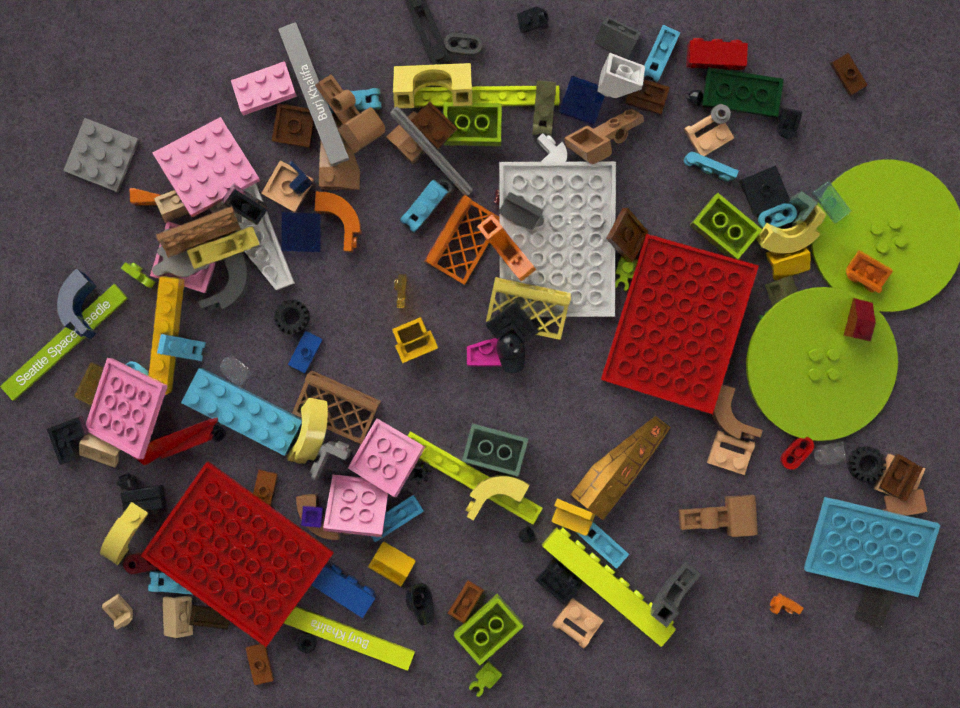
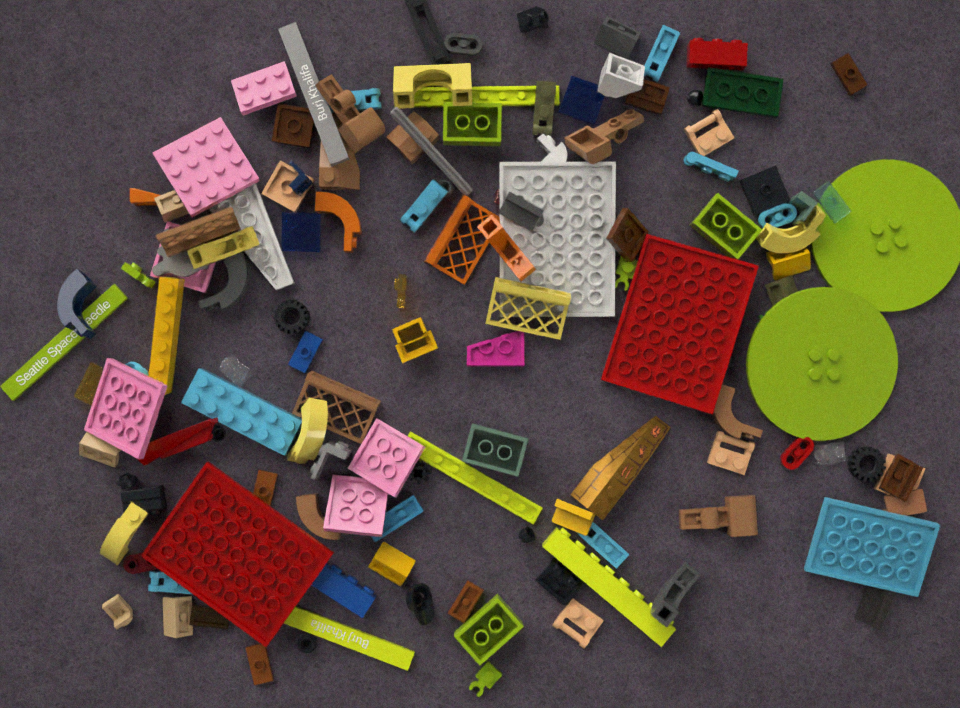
black plate [47,416,89,465] -> none
light grey plate [63,118,139,192] -> none
medium azure plate [157,334,206,361] -> none
black brick [223,183,268,225] -> none
dark purple plate [301,506,323,528] -> none
reddish brown plate [411,101,458,149] -> none
light yellow arch [466,475,530,521] -> none
black plate [485,300,540,343] -> none
black cap [496,332,526,373] -> none
light grey plate [711,104,731,124] -> none
orange bracket [770,593,803,615] -> none
black bracket [777,107,803,139] -> none
dark red slope [843,298,876,342] -> none
orange bracket [846,250,893,293] -> none

